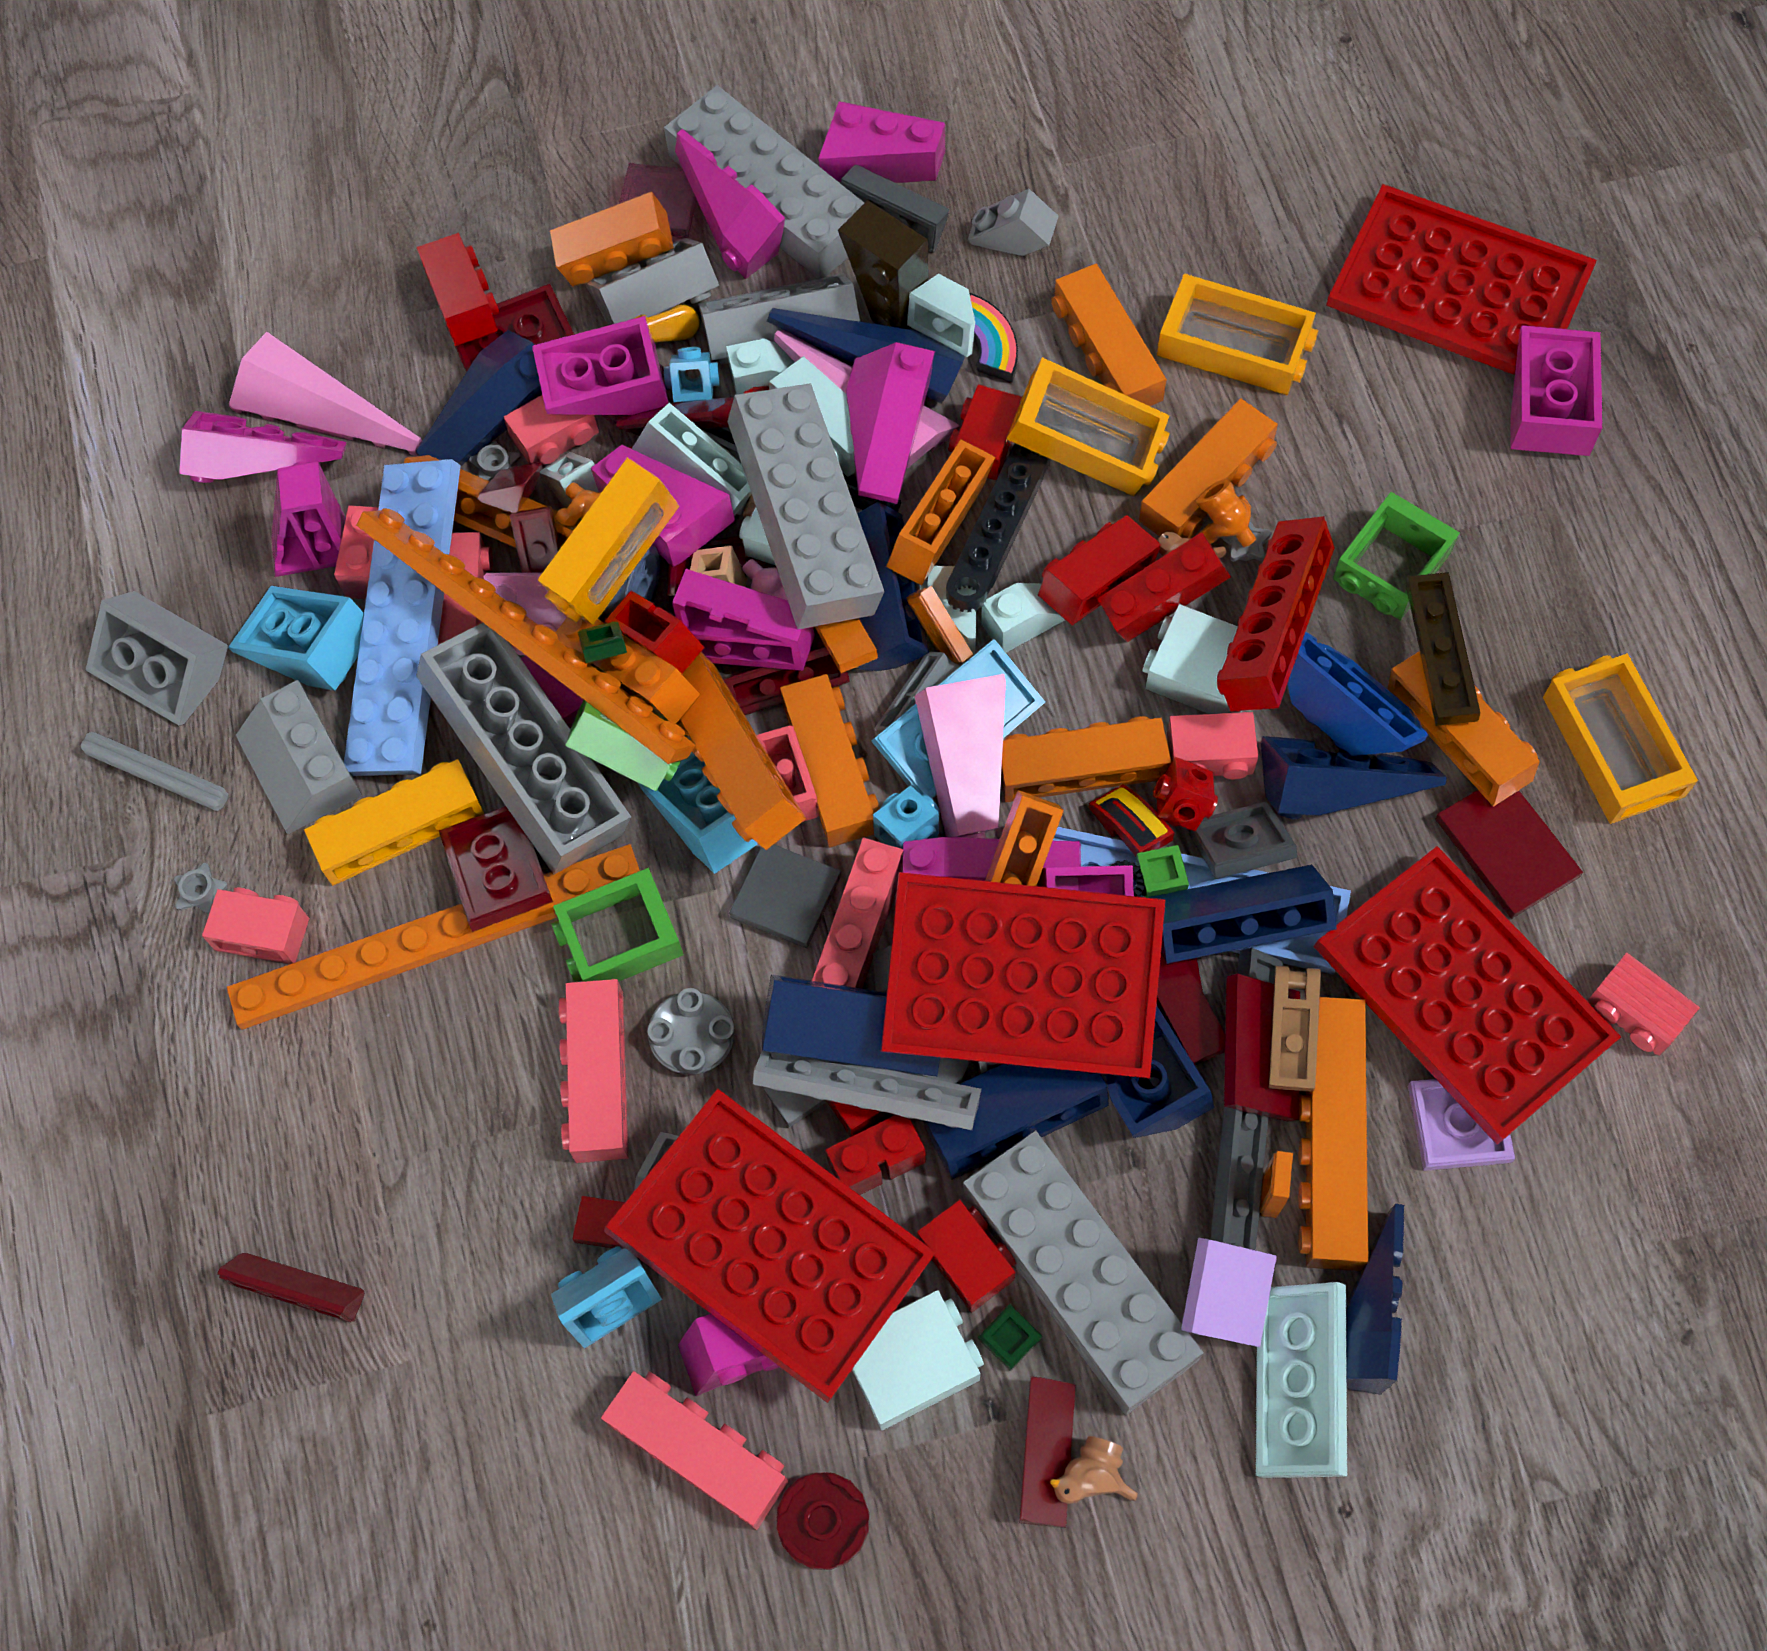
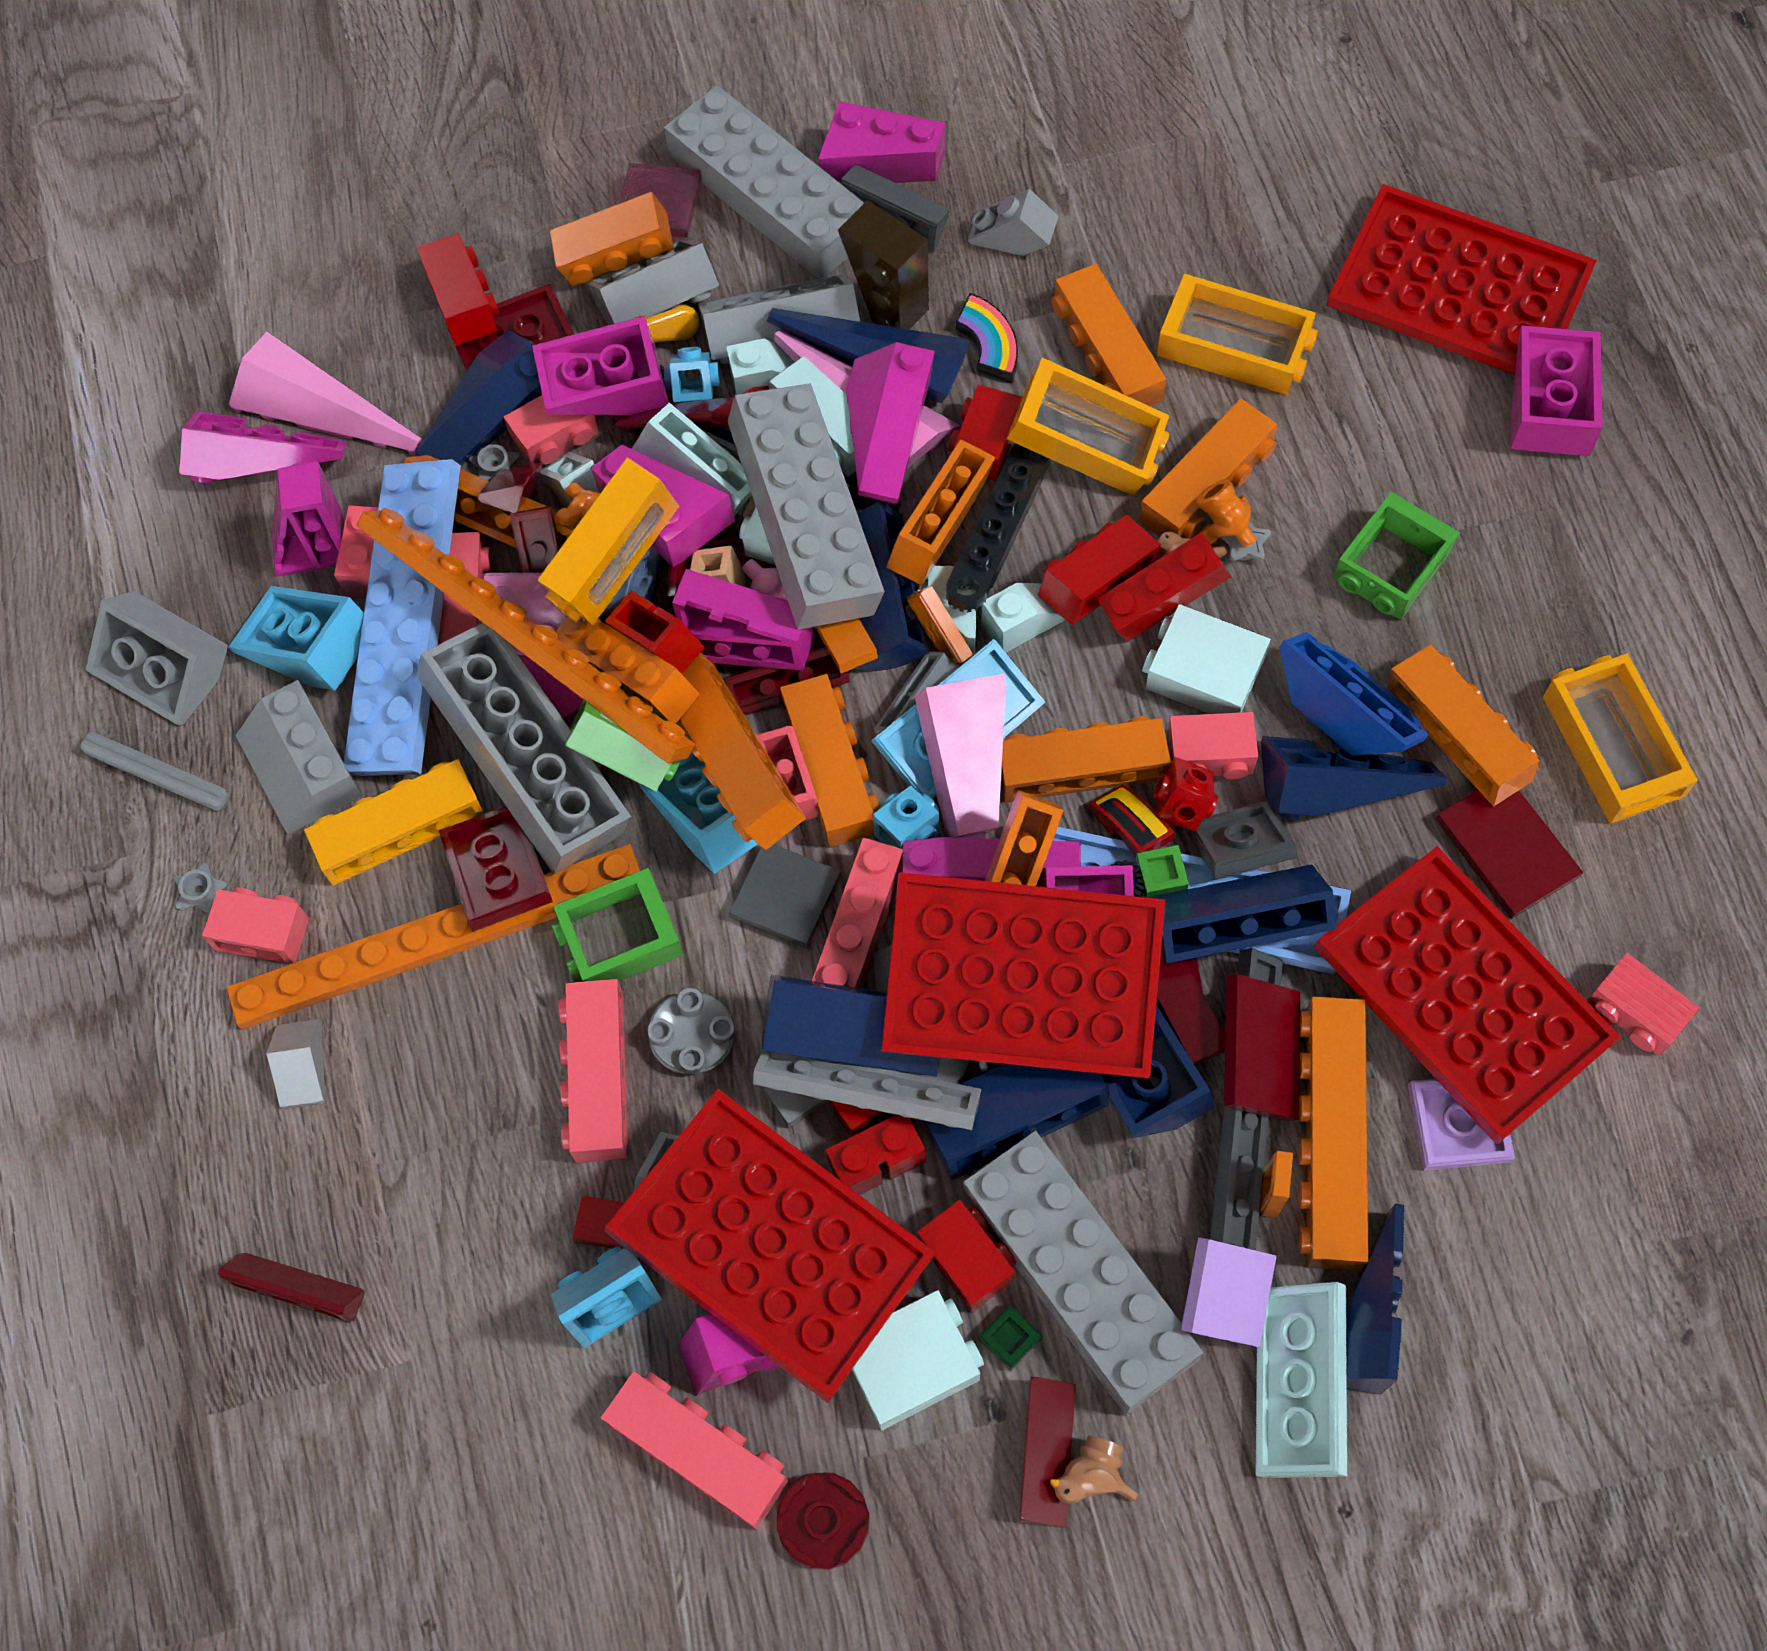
dark green tile [578,621,627,663] -> none
dark pink wedge [675,129,785,279] -> none
light aqua slope [907,274,975,357] -> none
red brick [1217,516,1335,711] -> none
medium nougat plate [1269,966,1321,1092] -> none
dark brown plate [1406,572,1481,726] -> none
none -> slope [266,1019,326,1110]

